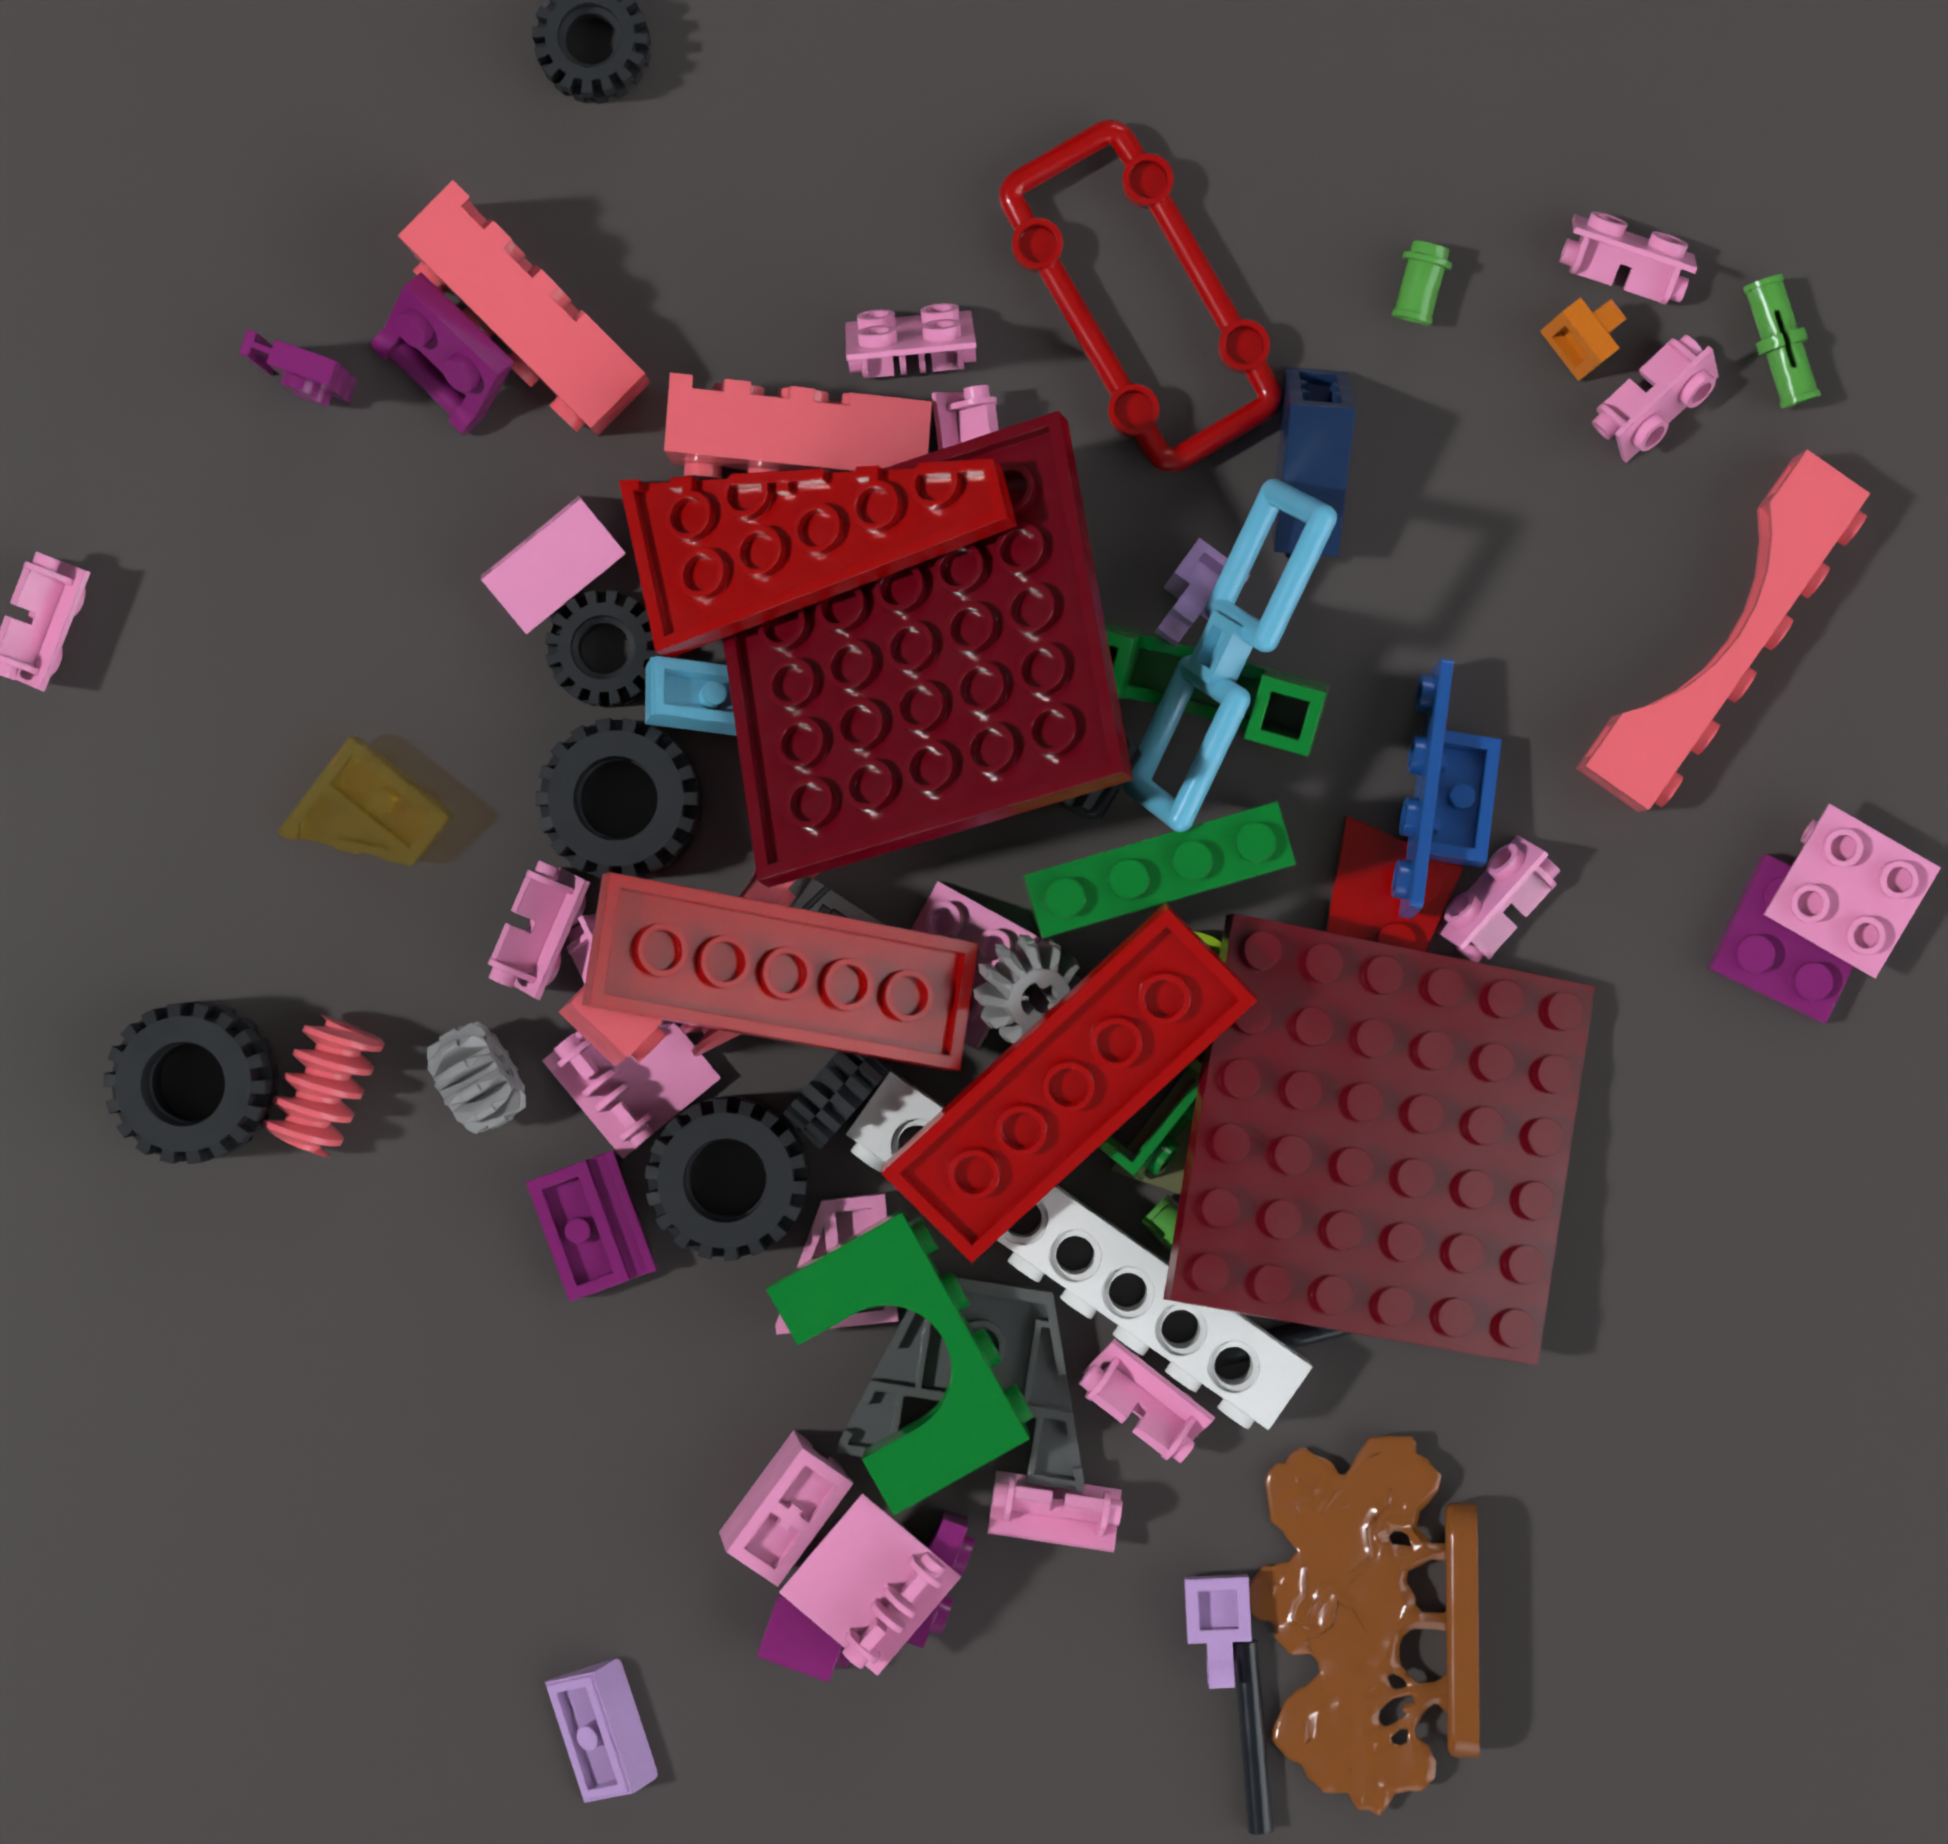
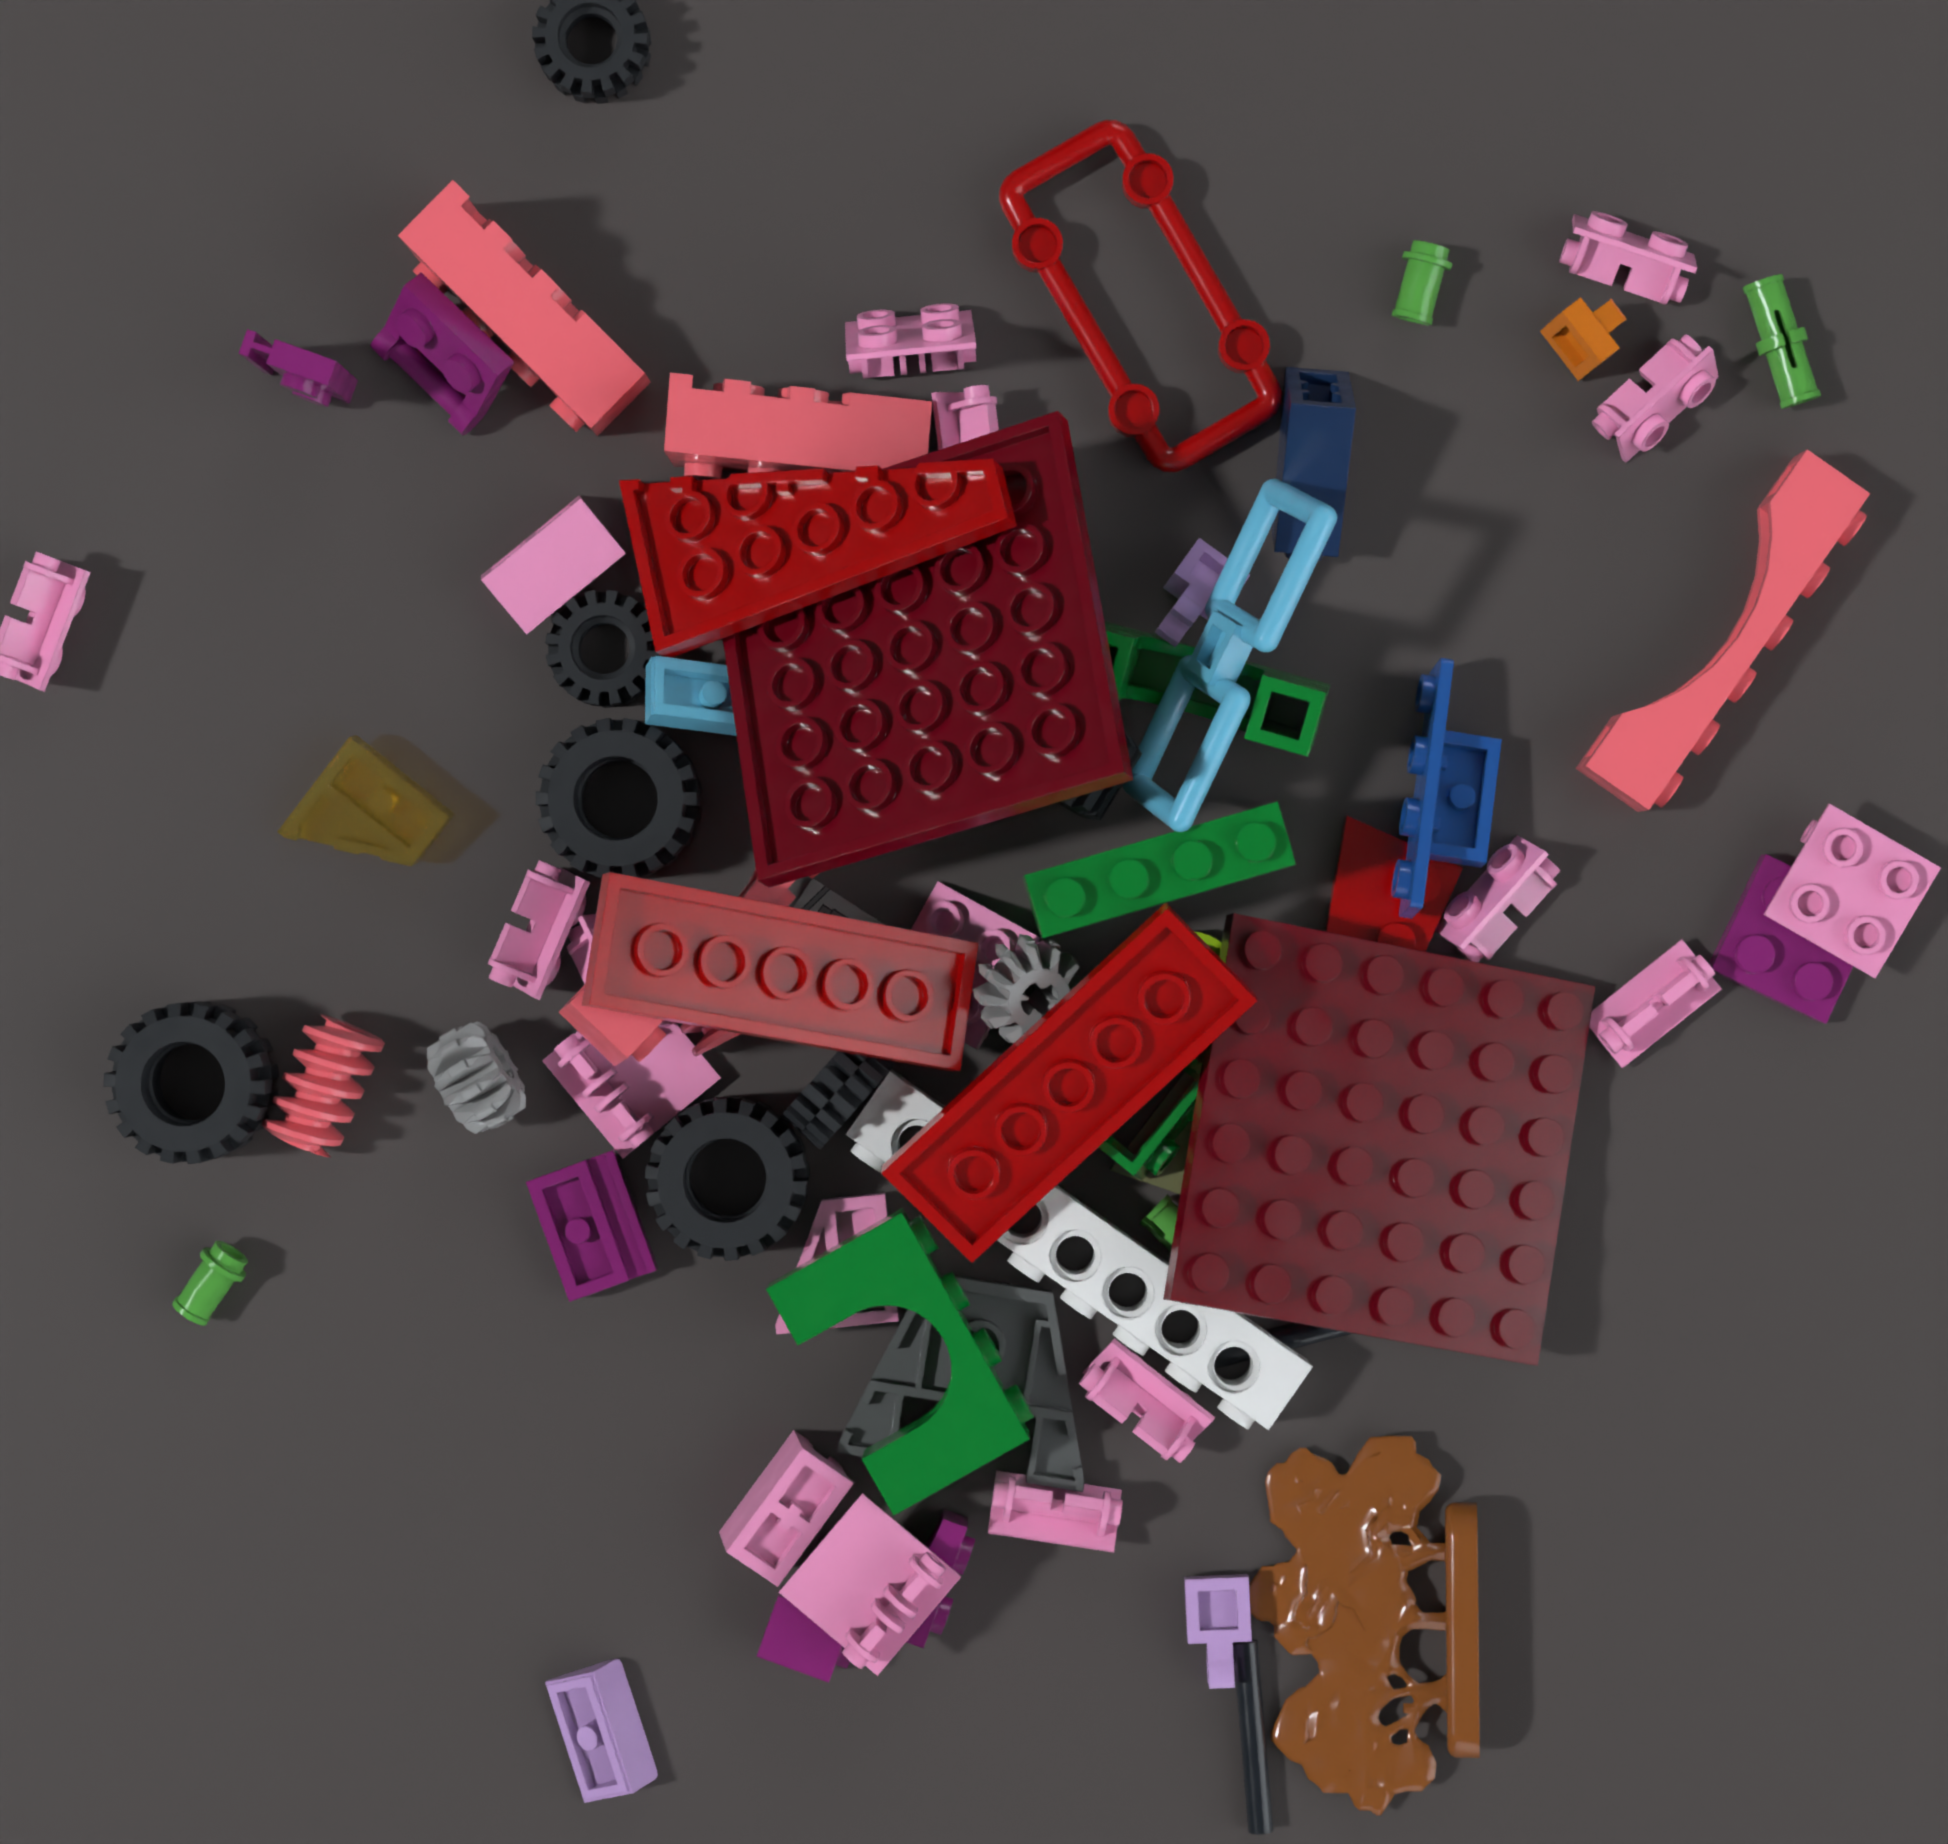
none -> bright green pin [172,1240,248,1326]
none -> bright pink hinge [1589,939,1722,1068]

